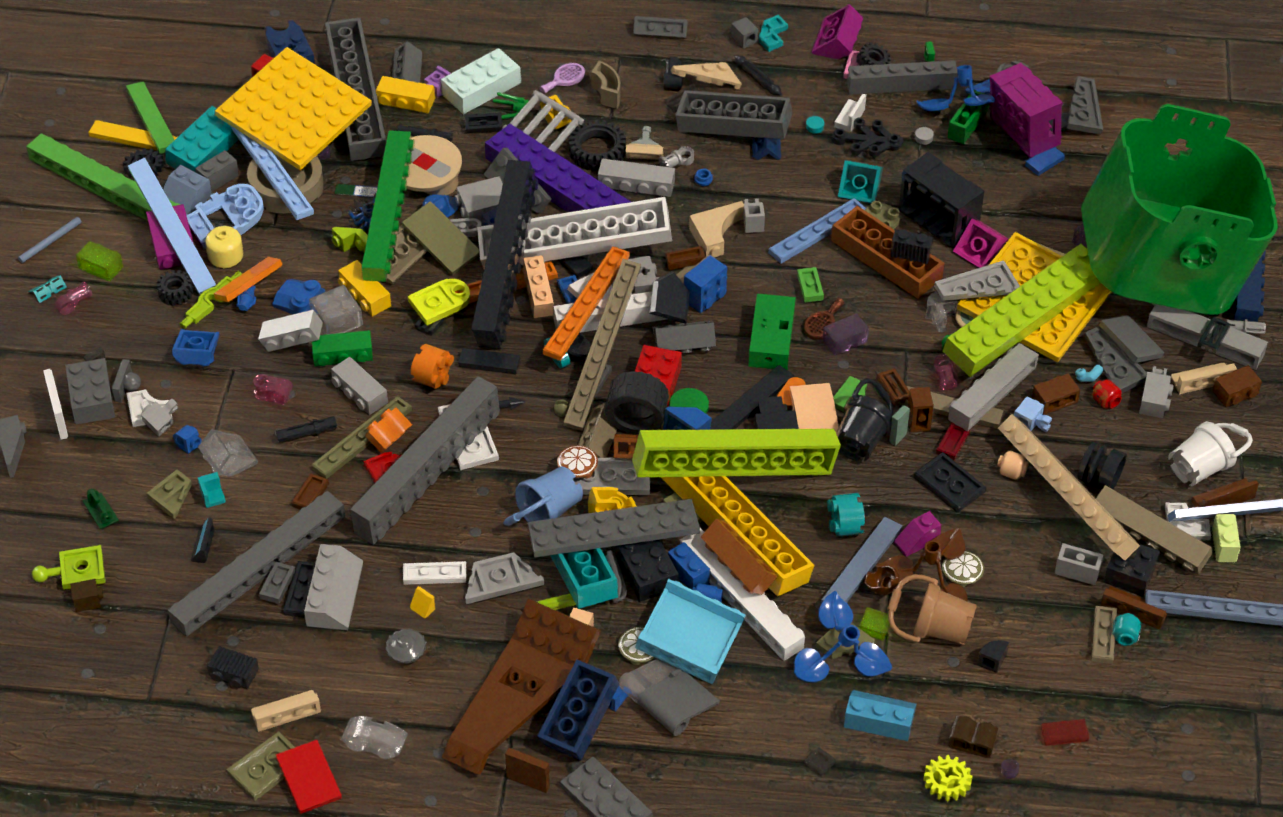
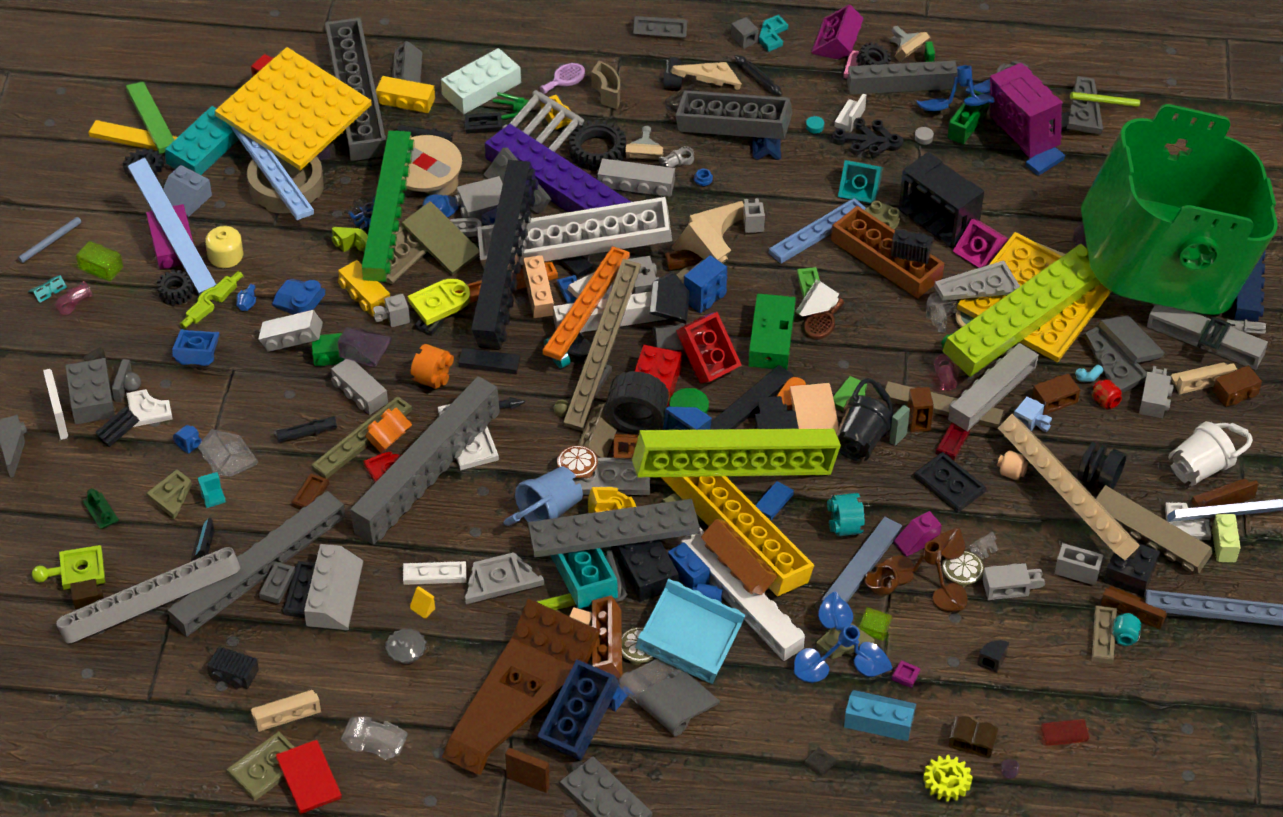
bright green brick [26,134,181,221] -> none
light grey brick [141,398,178,437] -> none
light blue slope [186,184,264,249] -> none
dark grey brick [195,151,239,192] -> none
orange tile [214,257,282,302] -> none
clear pink piece [253,374,293,405] -> none
dark blue brick [265,20,315,64] -> none
clear brick [309,285,363,335] -> none
sticker [335,184,377,197] -> none
medium lavender brick [424,66,451,98] -> none
clear purple piece [823,313,869,355] -> none
reddish brown tile [877,368,909,406] -> none
medium nougat piece [888,574,977,644] -> none
none -> light grey beam [56,547,240,643]
none -> black tile [95,406,140,447]
none -> clear purple slope [338,327,392,368]
none -> light grey brick [373,294,410,327]
none -> dark orange brick [592,595,622,678]
none -> tan arch [672,215,731,263]
none -> red brick [676,312,741,384]
none -> blue tile [755,481,794,521]
none -> white slope [795,279,839,316]
none -> tan piece [889,26,930,62]
none -> magenta tile [892,660,921,688]
none -> clear tile [969,532,998,559]
none -> light grey brick [983,563,1045,600]
none -> lime bar [1070,92,1140,107]

